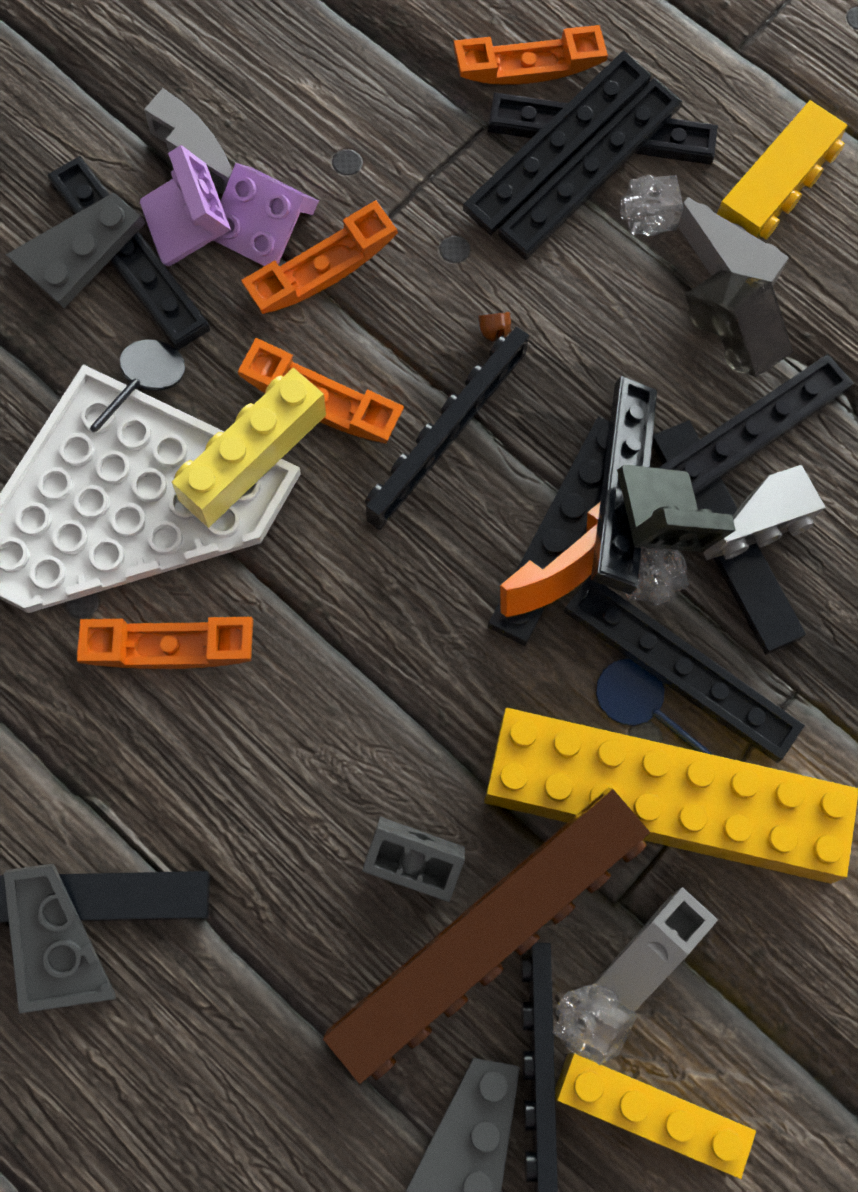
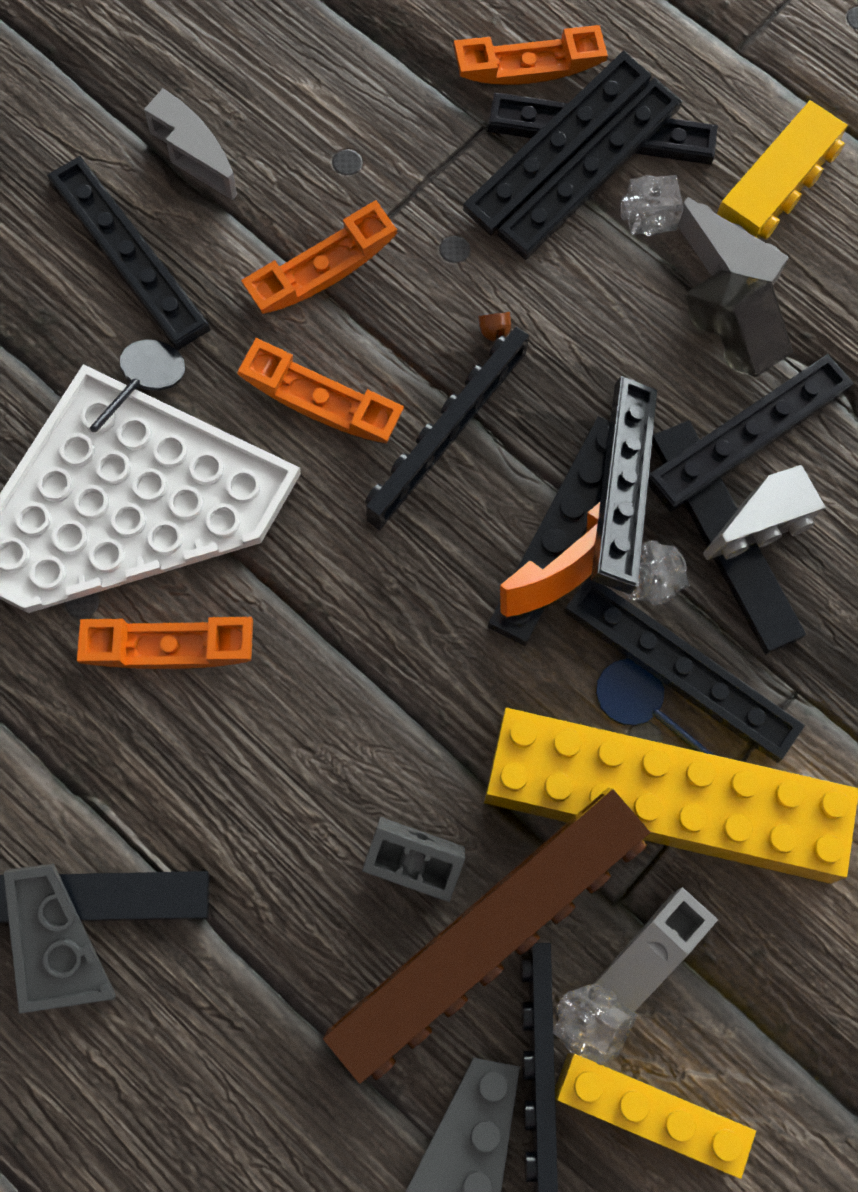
dark grey wing [5,193,146,308] -> none
lavender bracket [140,145,231,267] -> none
light yellow brick [172,368,326,528] -> none
lavender bracket [213,163,319,266] -> none
pearl dark grey bracket [617,464,736,552] -> none

